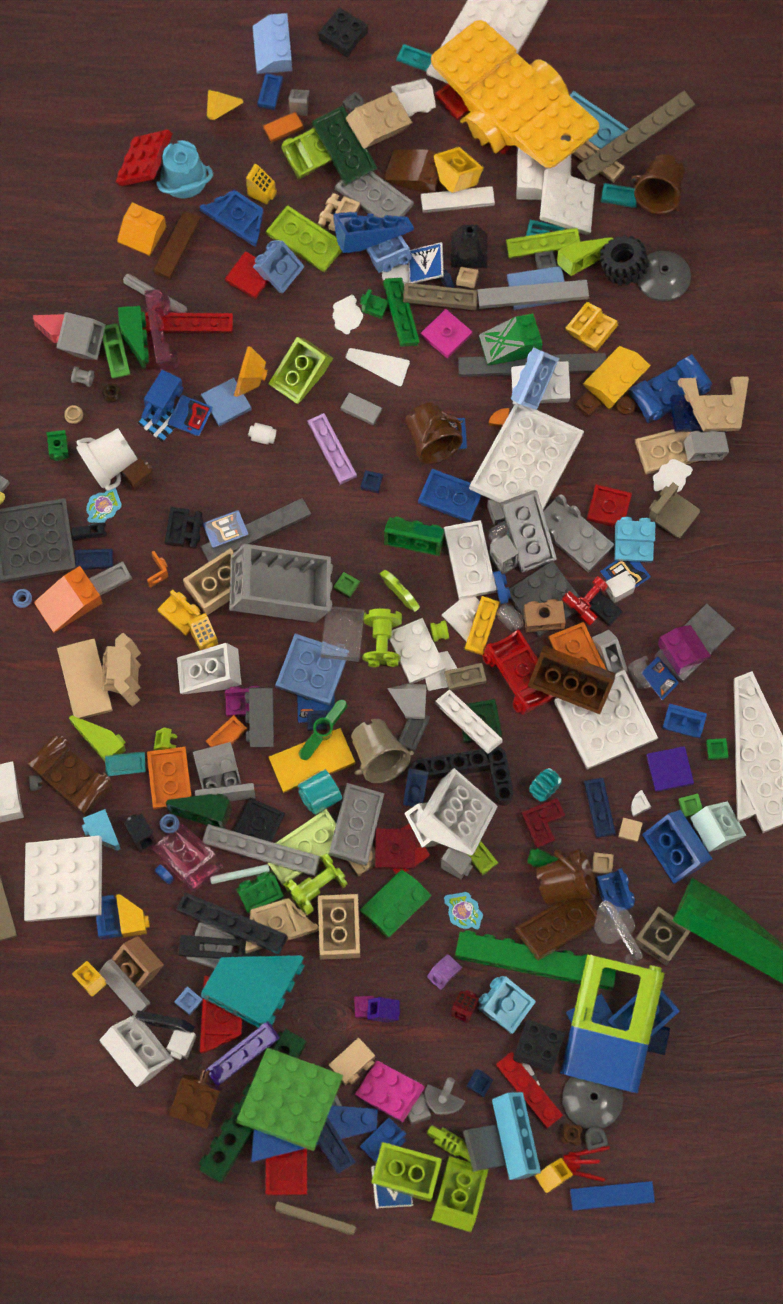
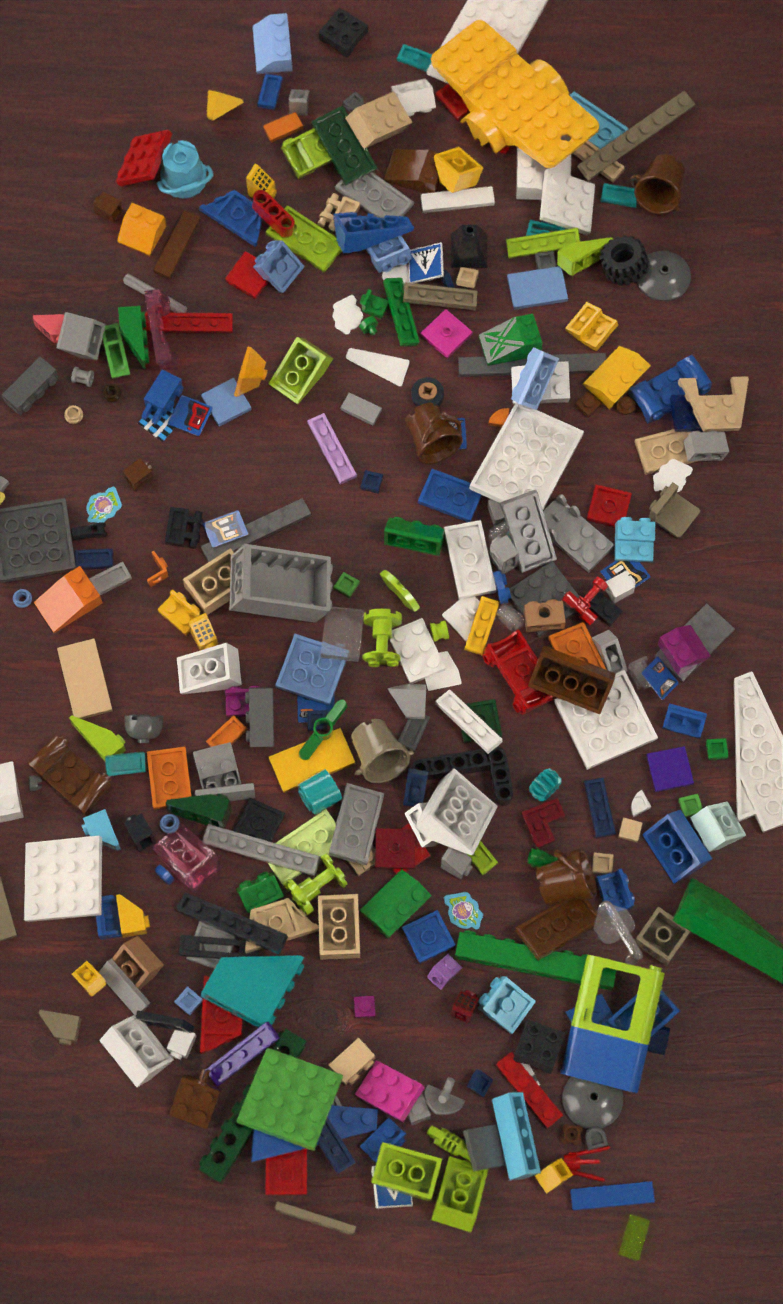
green brick [47,430,69,461] -> none
white piece [77,428,138,491] -> none
tan slope [102,633,141,707] -> none
lime tile [154,727,177,750] -> none
light aqua bar [210,864,270,884] -> none
white brick [248,423,277,445] -> none
dark purple brick [367,997,400,1023] -> none
dark tan plate [444,663,487,691] -> none
light grey tile [477,280,589,309] -> none
none -> dark grey brick [2,357,58,416]
none -> dark tan slope [39,1010,81,1046]
none -> reddish brown brick [93,191,123,223]
none -> dark grey cylinder [124,714,163,743]
none -> red beam [252,190,295,238]
none -> green tile [359,316,378,335]
none -> blue plate [402,910,456,964]
none -> black wheel [411,377,444,406]
none -> clear neon green plate [618,1214,650,1261]

